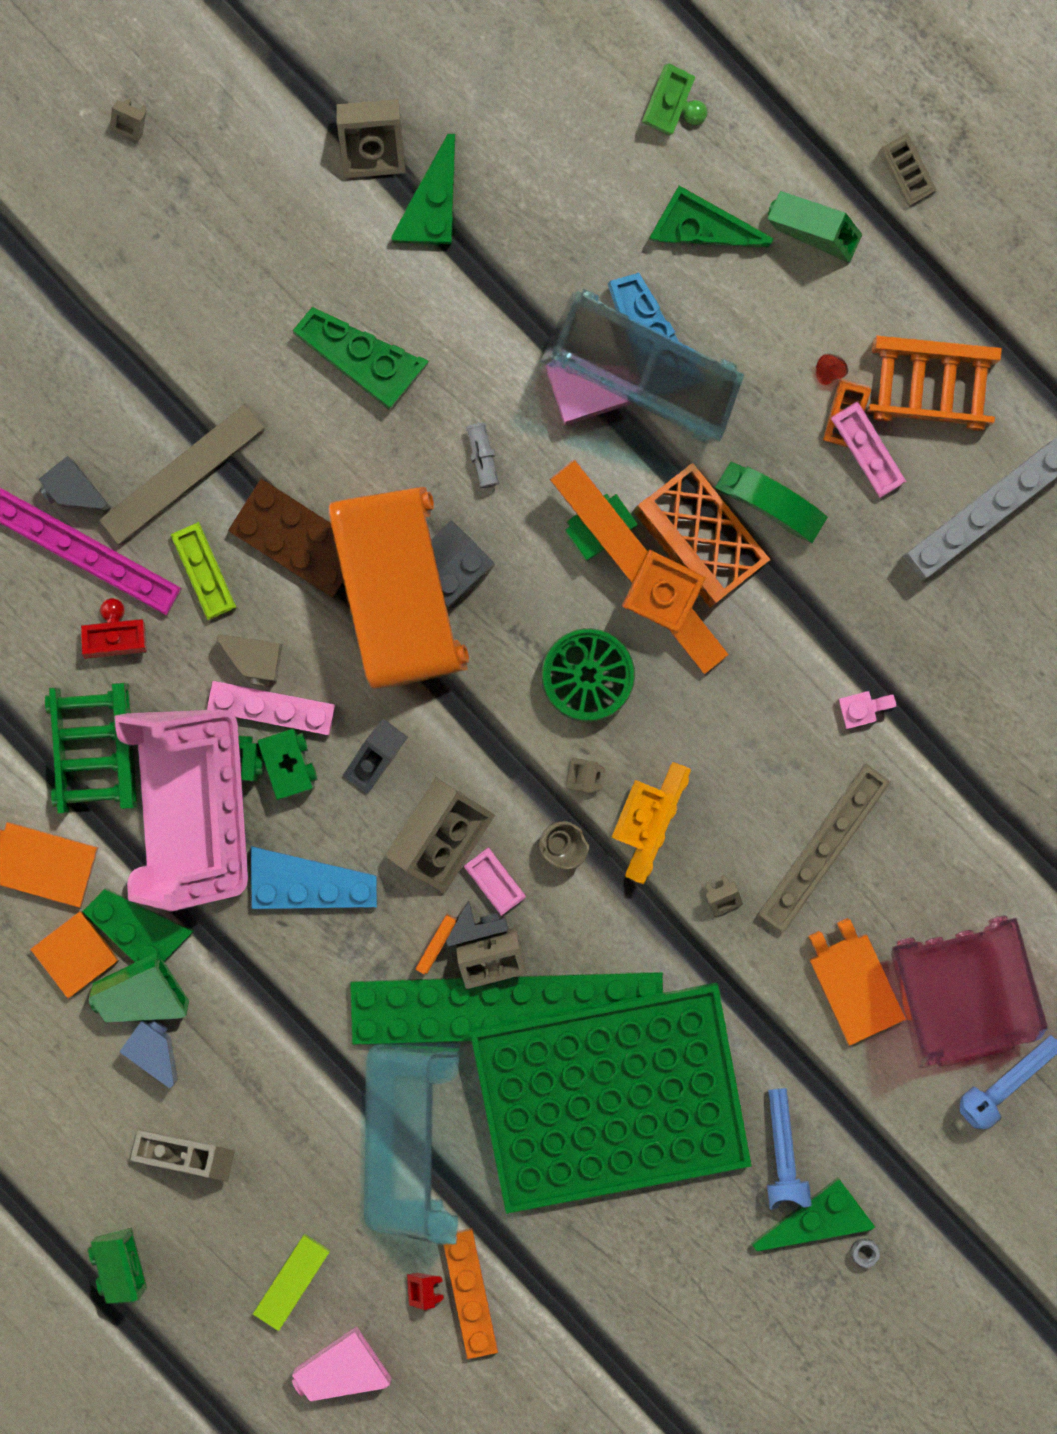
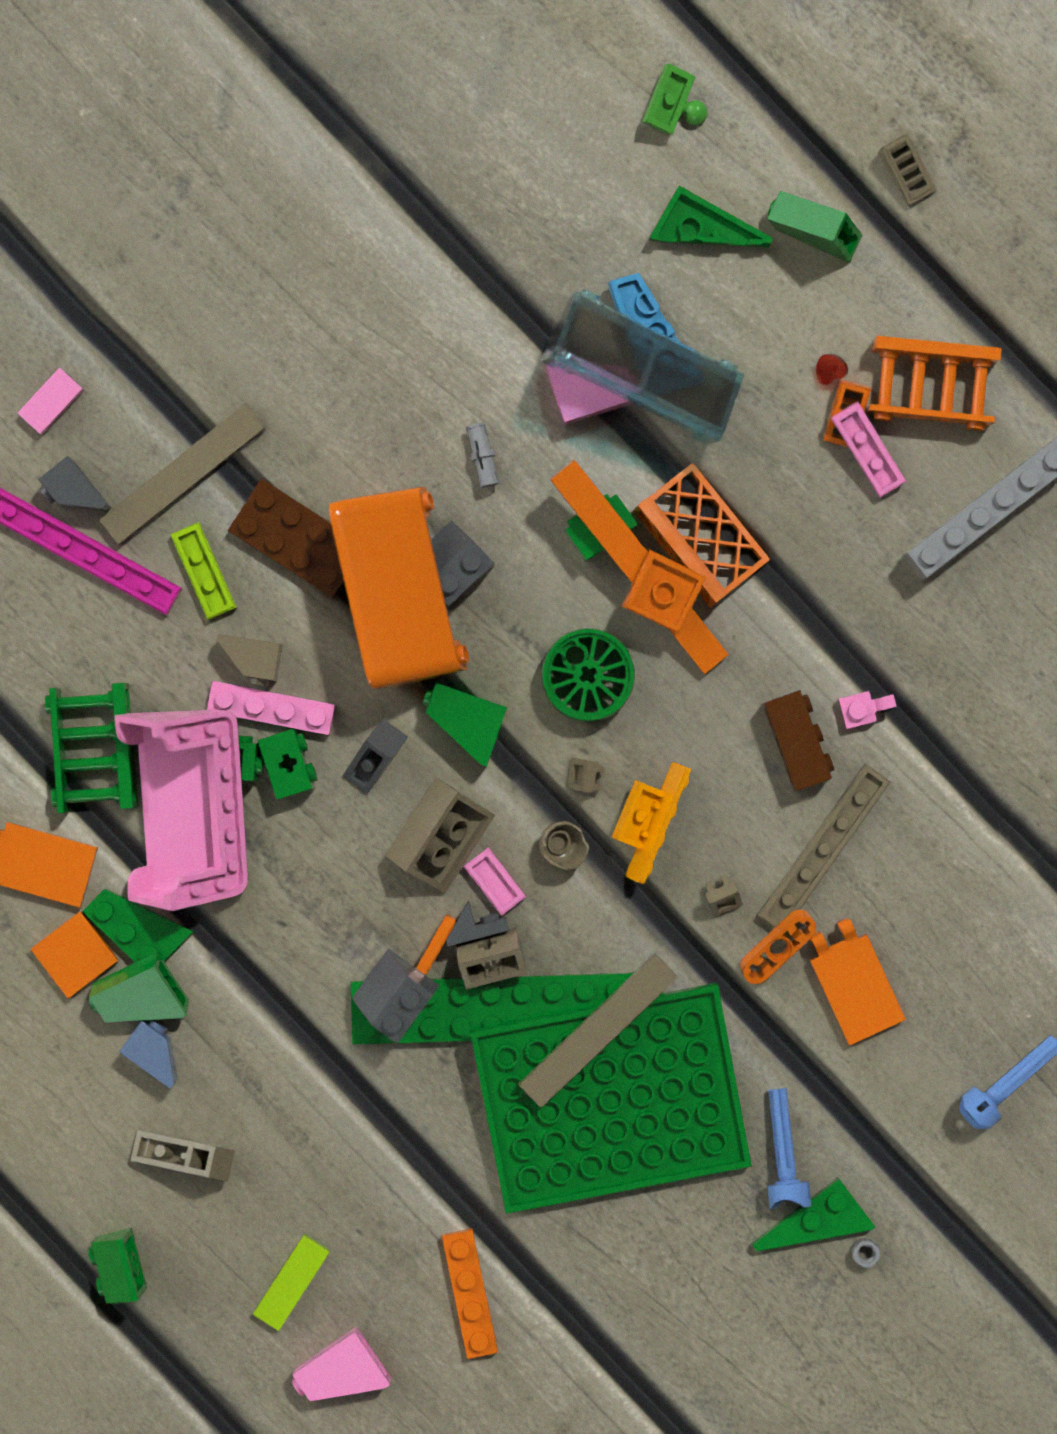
red plate [81,598,147,659] -> none
dark tan tile [110,98,147,141] -> none
dark azure wing [251,846,377,909] -> none
green wing [293,307,429,411] -> none
dark tan slope [337,99,406,178] -> none
clear light blue windscreen [364,1043,461,1244] -> none
green wing [392,134,456,245] -> none
red tile [407,1272,444,1310] -> none
green arch [715,461,828,543] -> none
clear pink windscreen [891,916,1048,1068] -> none
none -> bright pink tile [18,367,84,435]
none -> dark grey slope [352,948,439,1043]
none -> green slope [422,683,507,767]
none -> dark tan tile [519,953,678,1107]
none -> orange beam [740,910,816,984]
none -> reddish brown brick [762,690,834,791]

